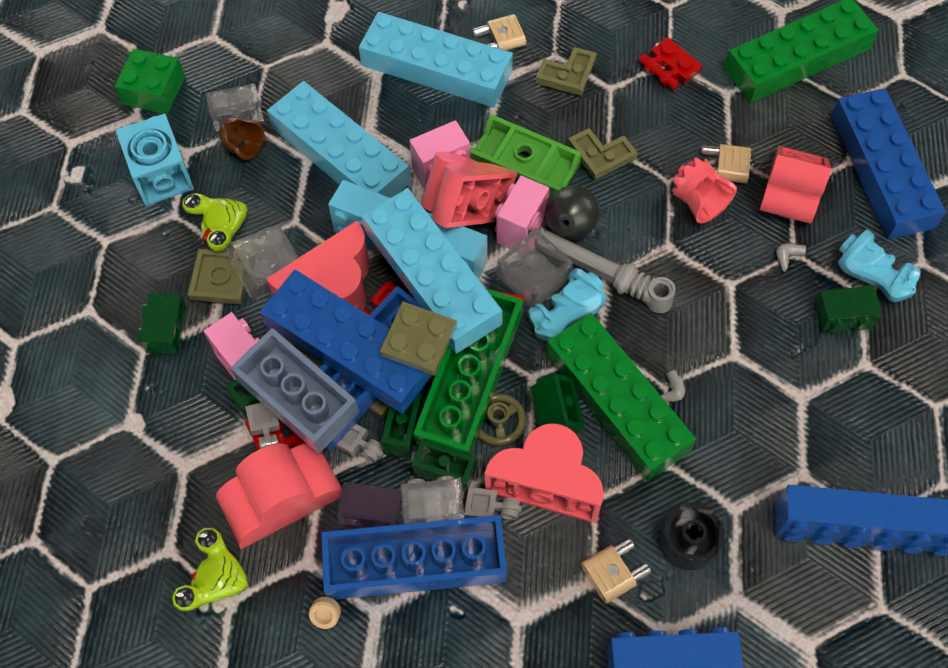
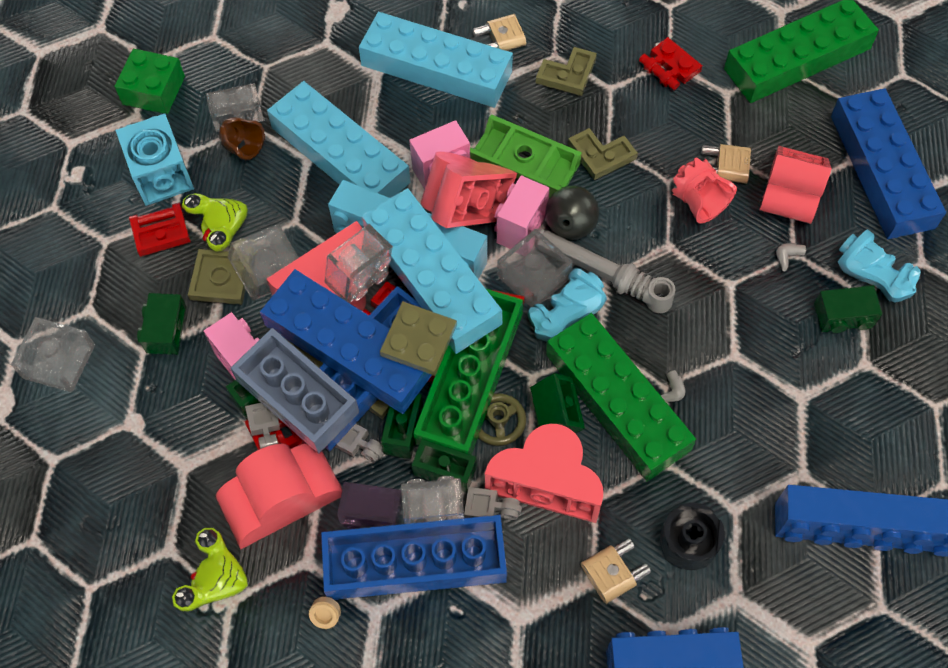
none -> clear brick [11,317,95,392]
none -> red plate [129,202,191,257]
none -> clear brick [324,224,393,303]

